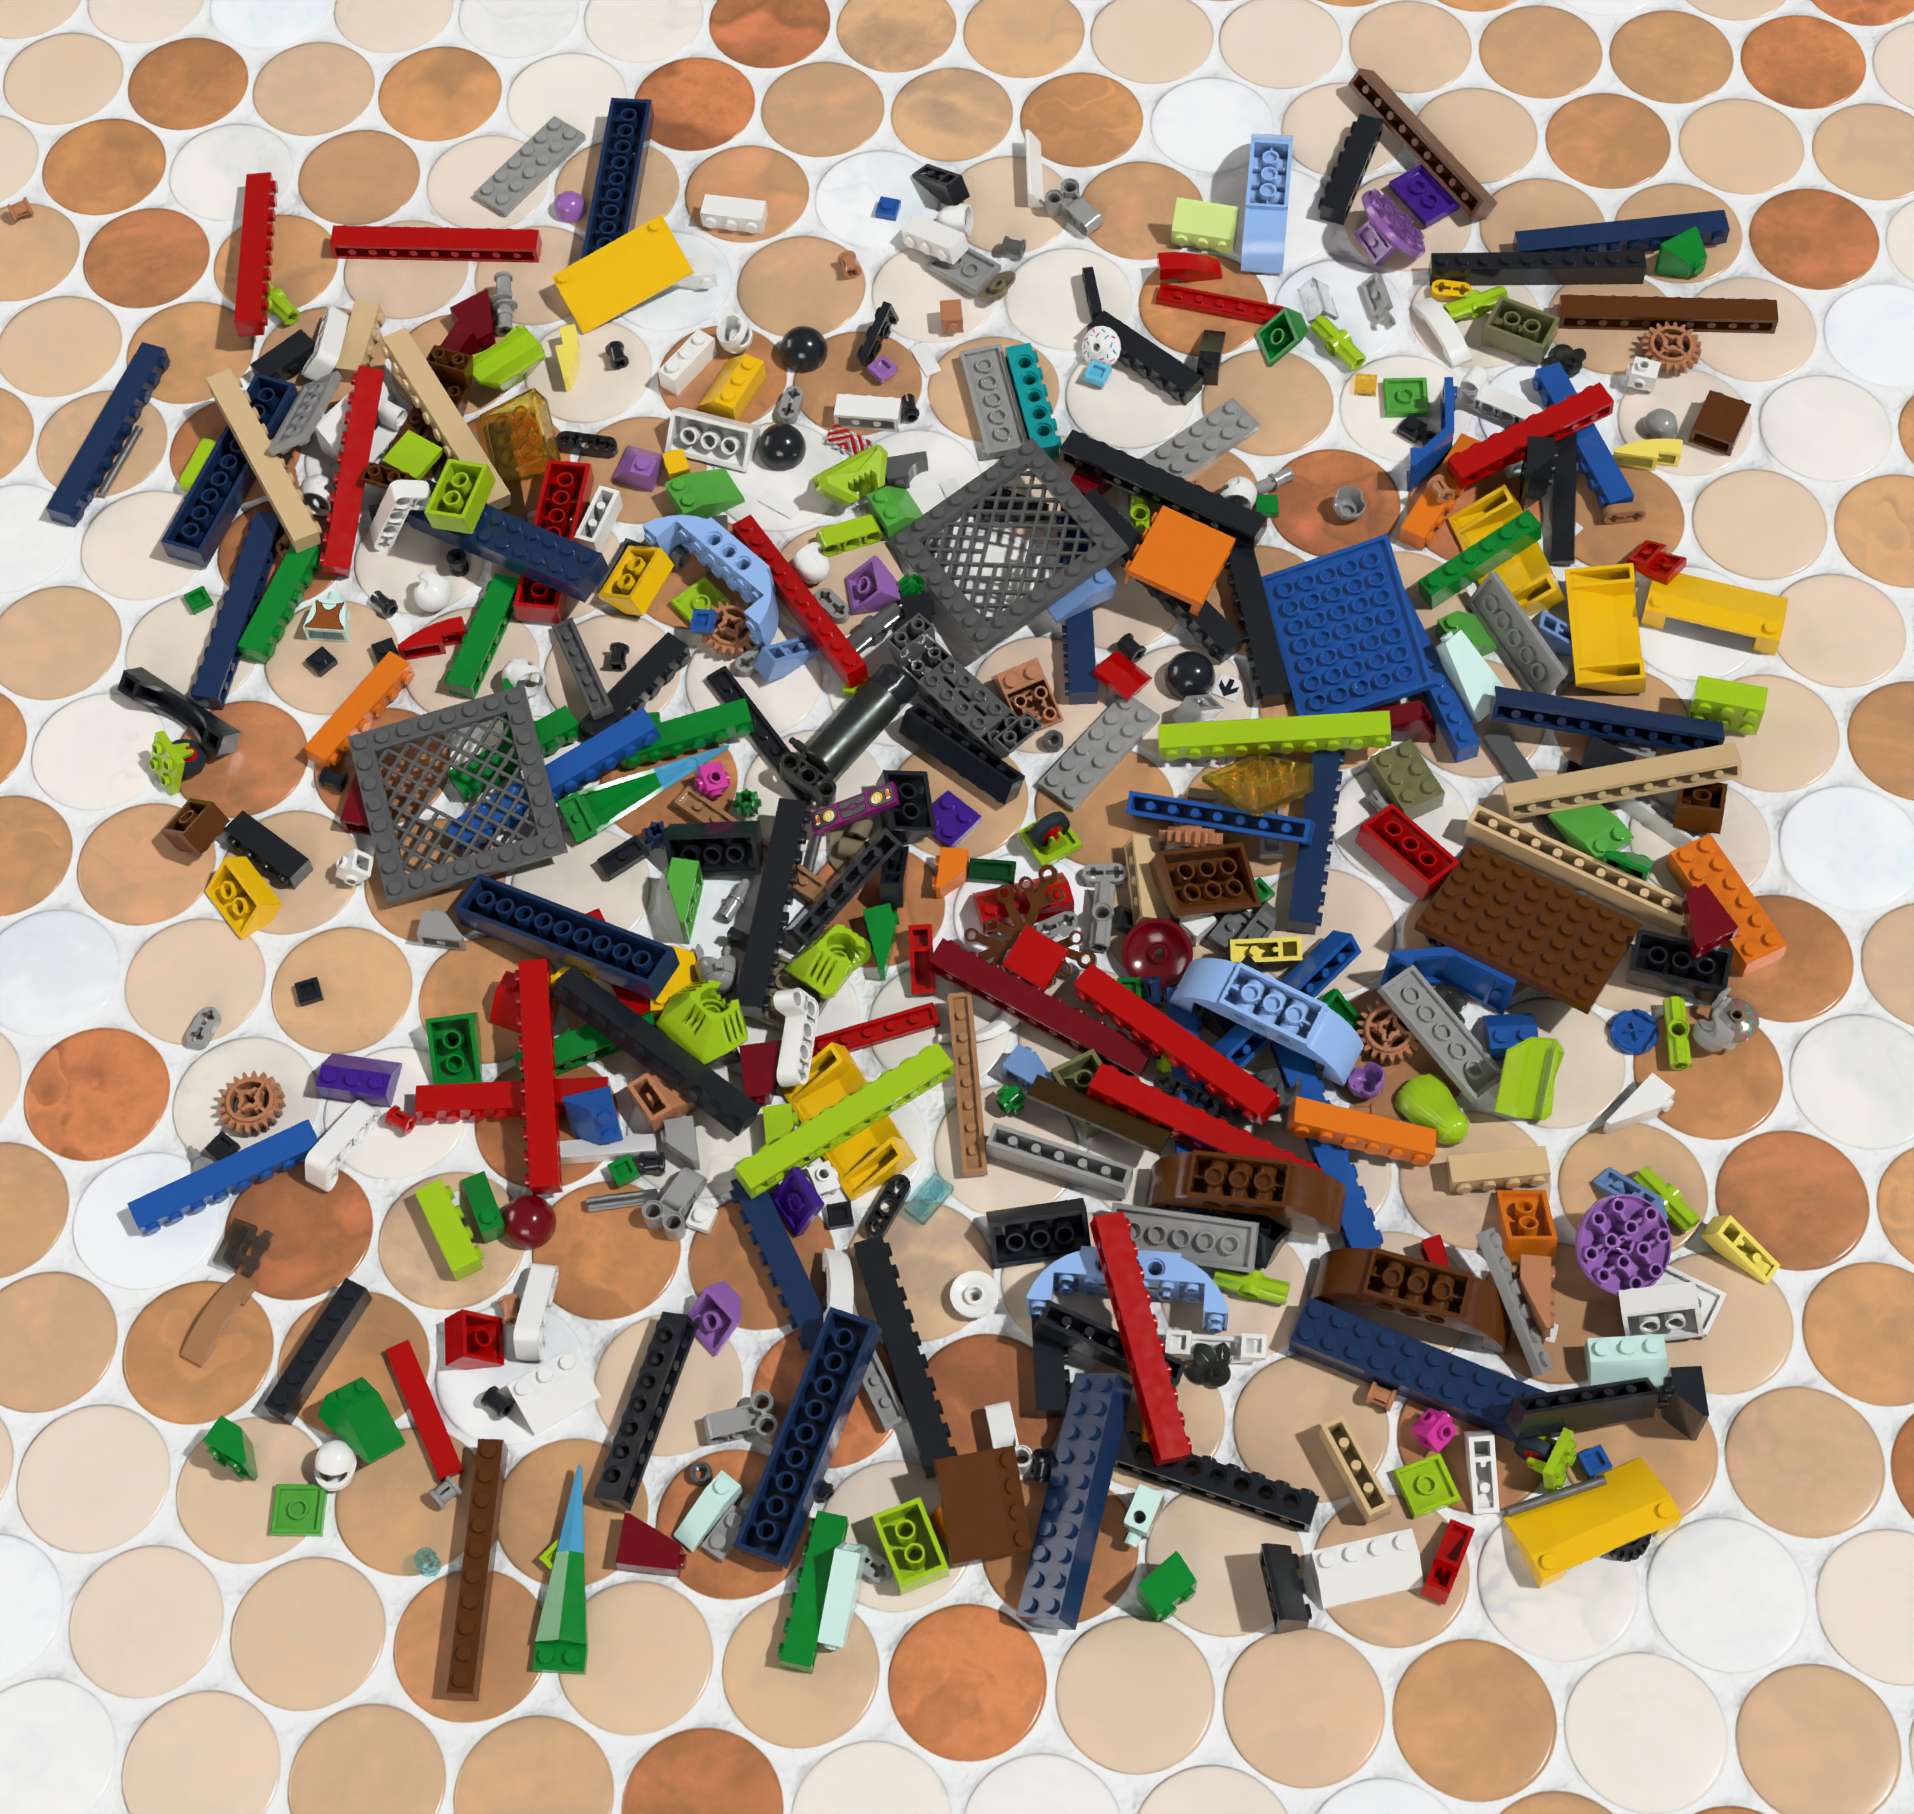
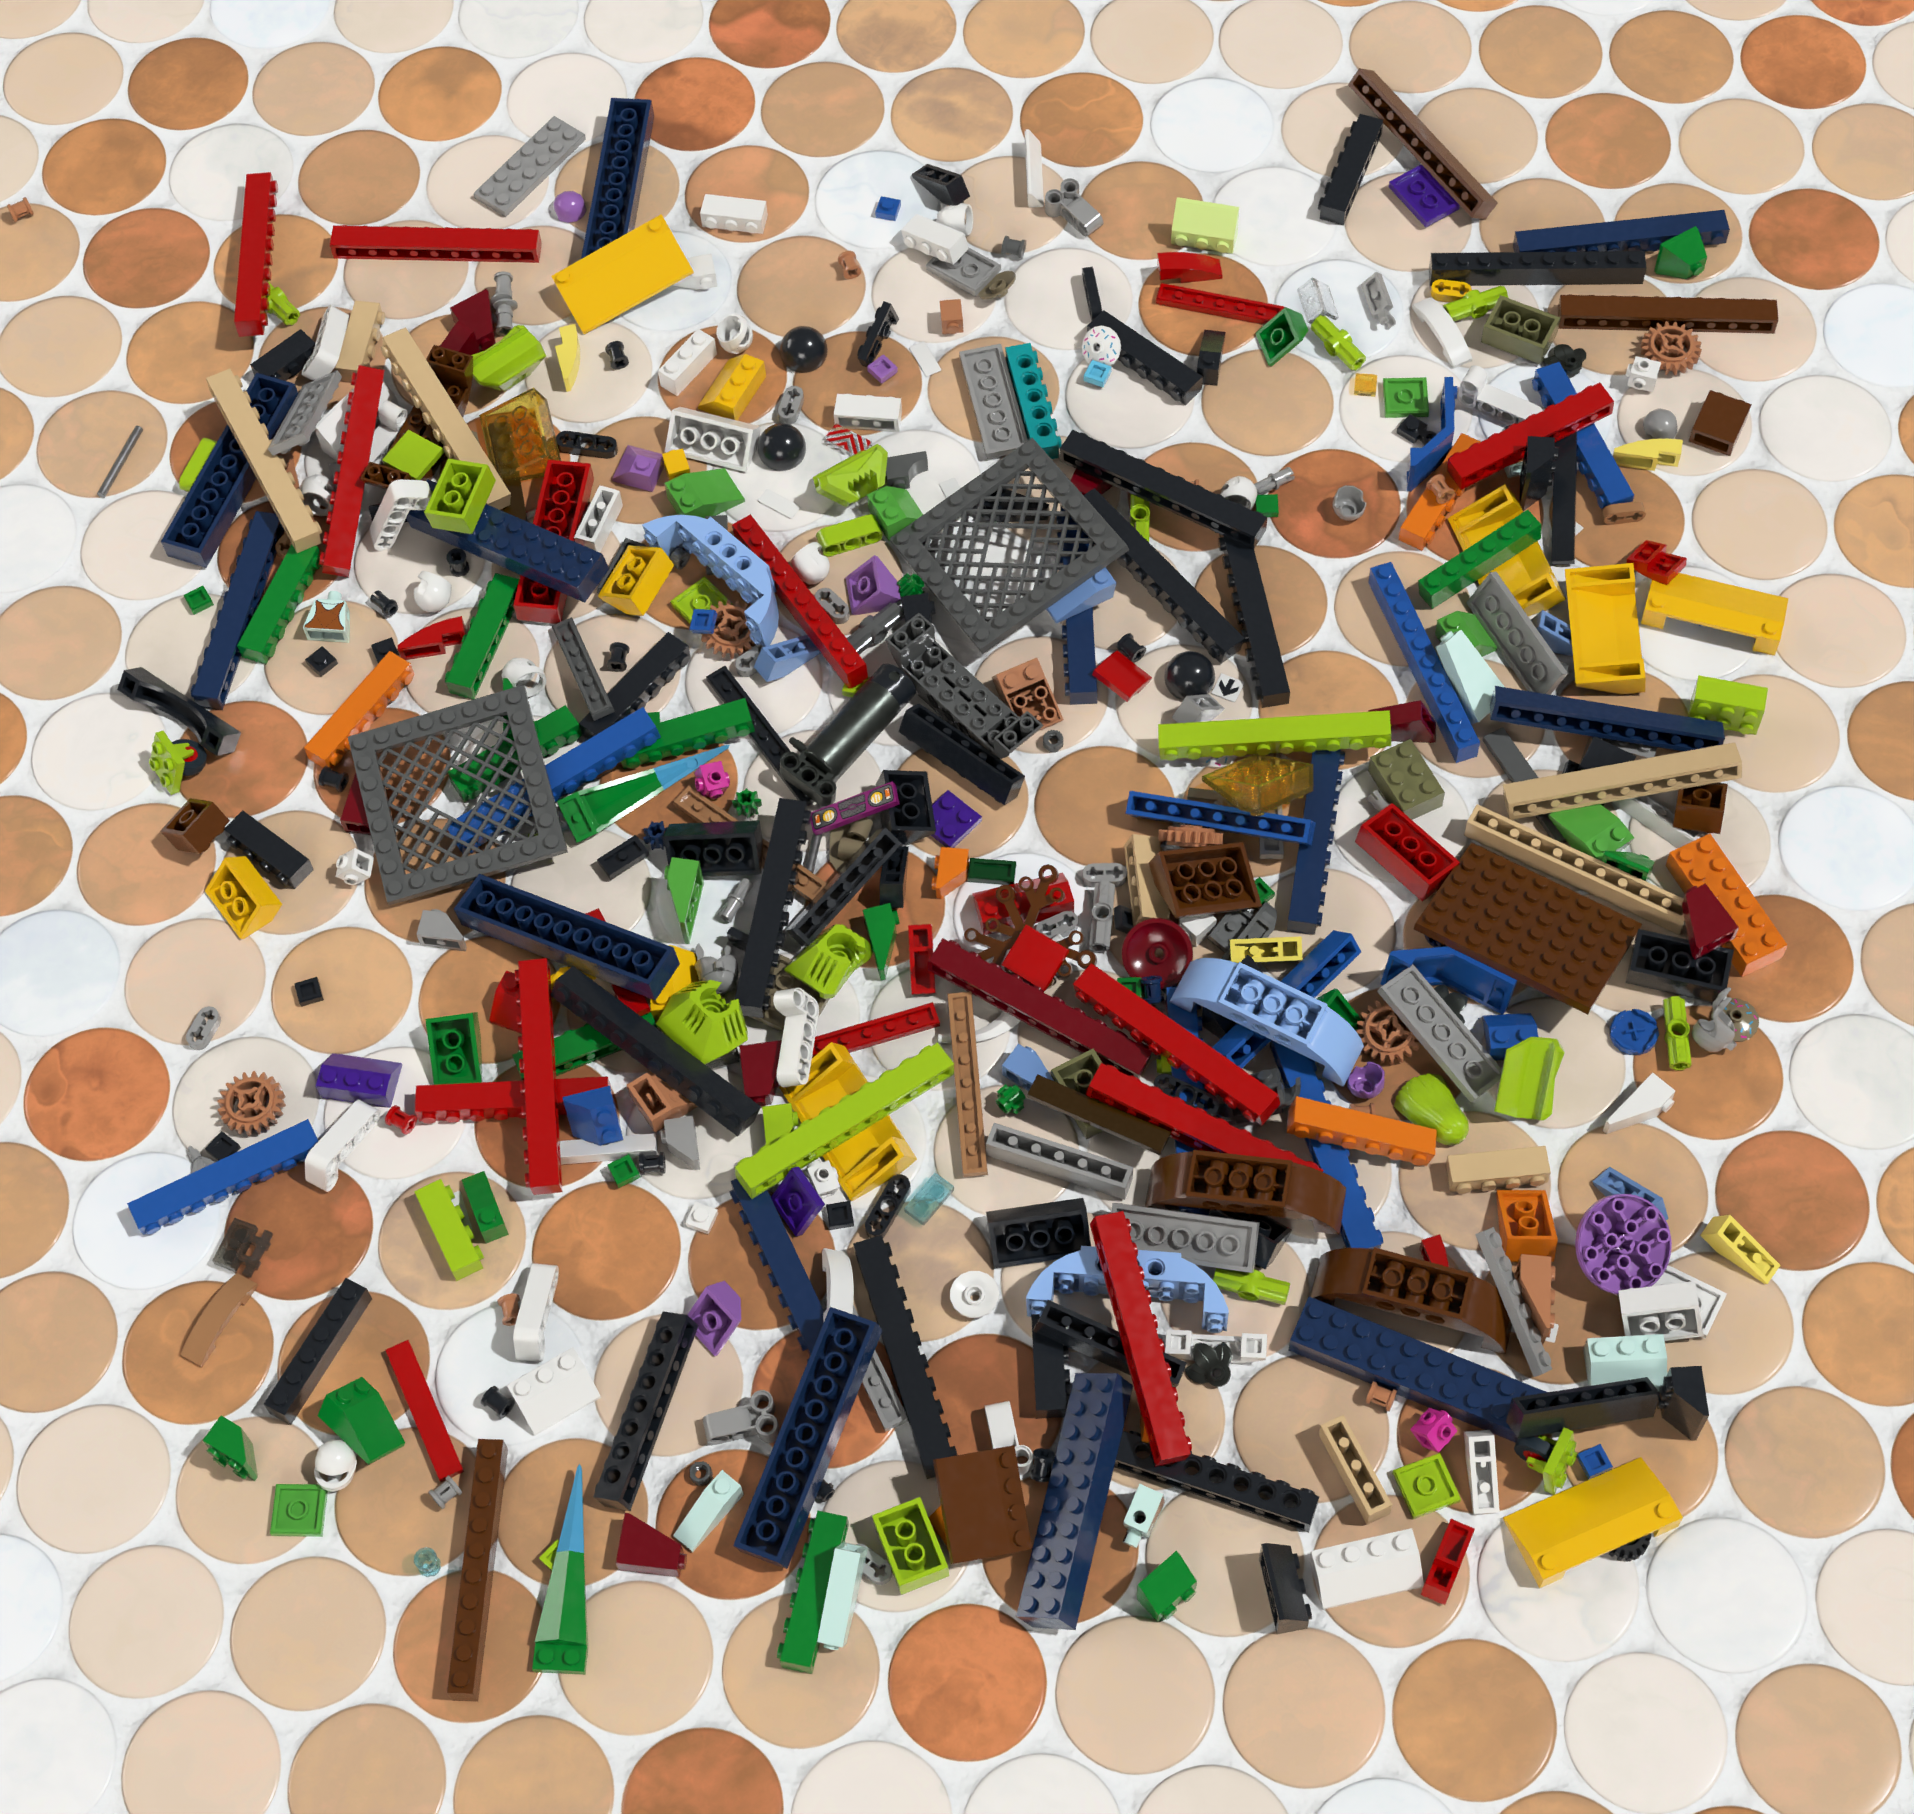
dark blue brick [46,342,170,527] -> none
red slope [445,1309,504,1370] -> none
dark red piece [502,1195,557,1250] -> none
dark grey axle [586,1188,659,1212] -> none
light grey piece [642,1167,707,1241] -> none
light grey plate [701,1492,753,1563] -> none
black pin [901,394,920,422] -> none
plate [1018,809,1082,867] -> none
light grey plate [1038,696,1160,812] -> none
orange panel [1123,505,1236,616] -> none
light grey plate [1140,398,1261,480] -> none
light blue slope [1240,133,1293,274] -> none
blue plate [1261,534,1435,716] -> none
medium lavender bracket [1354,188,1425,266] -> none
flat silver bar [1506,1475,1607,1517] -> none
lime piece [1632,1166,1701,1234] -> none

